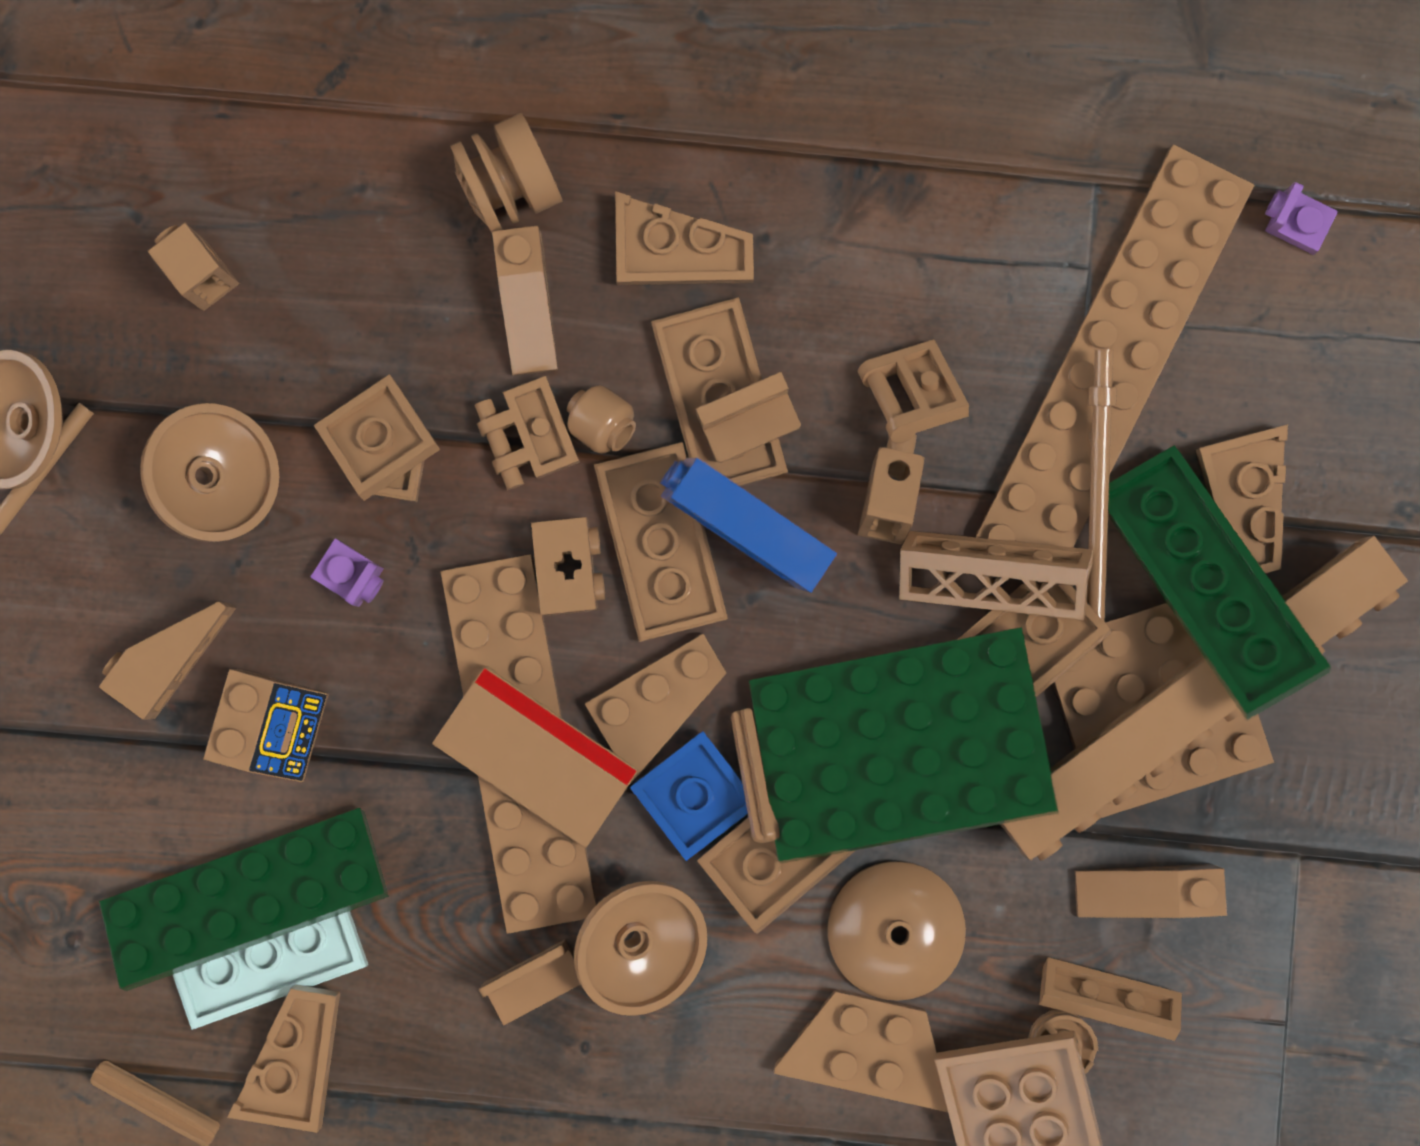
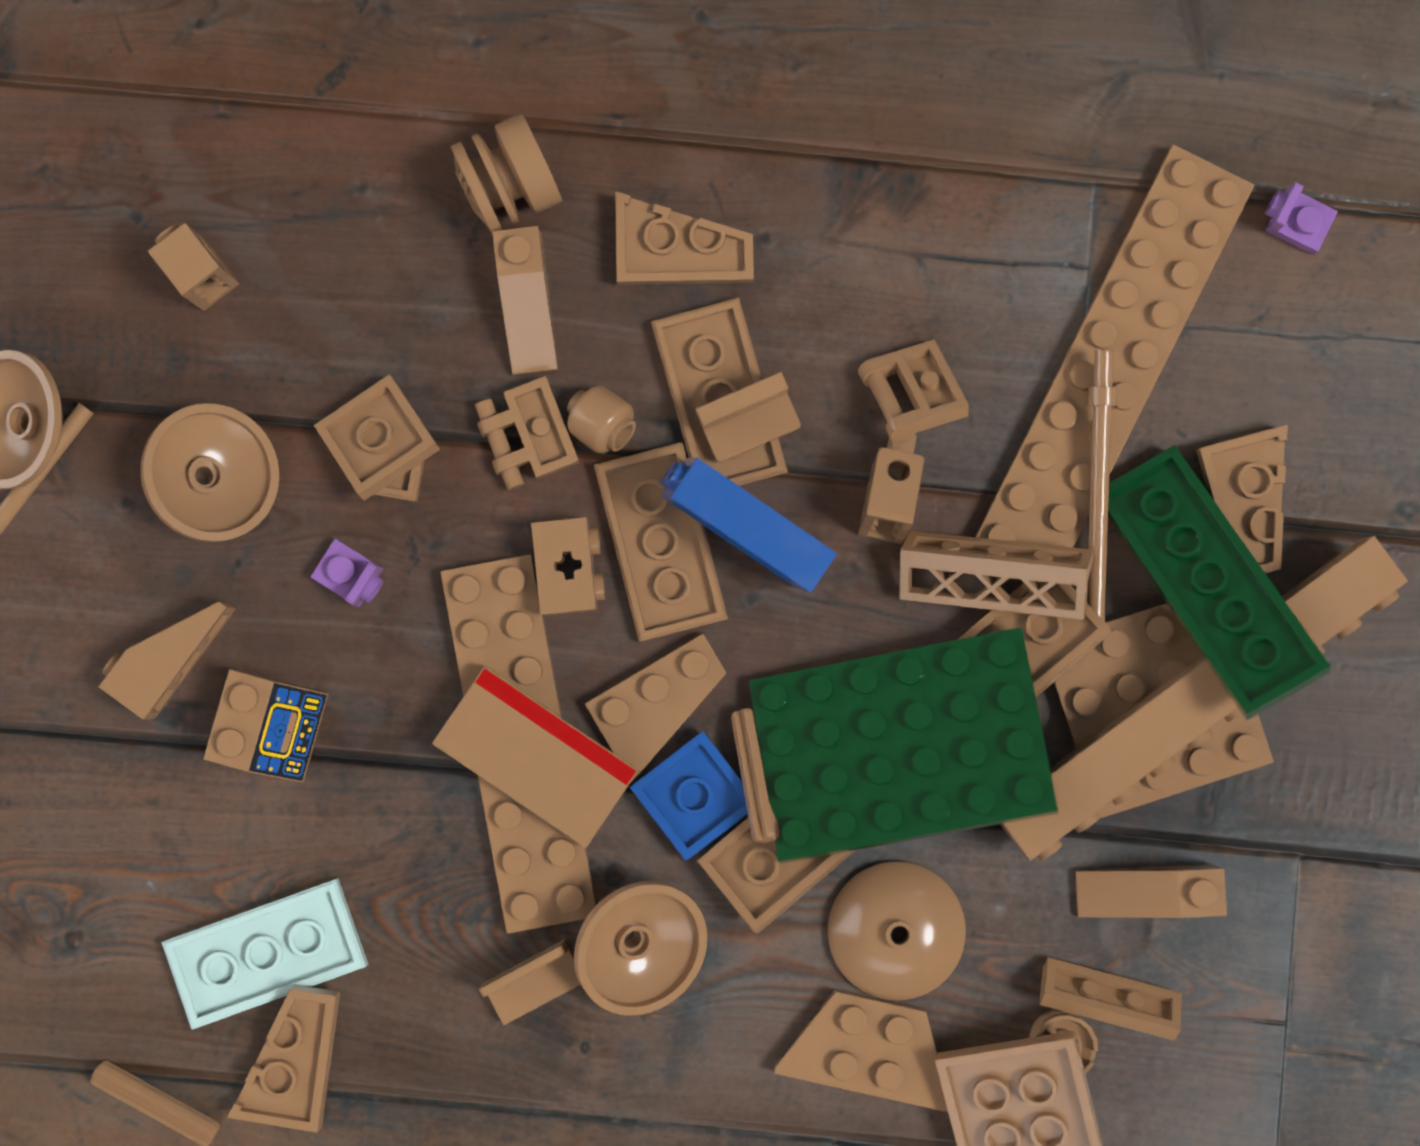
dark green plate [99,808,389,991] -> none

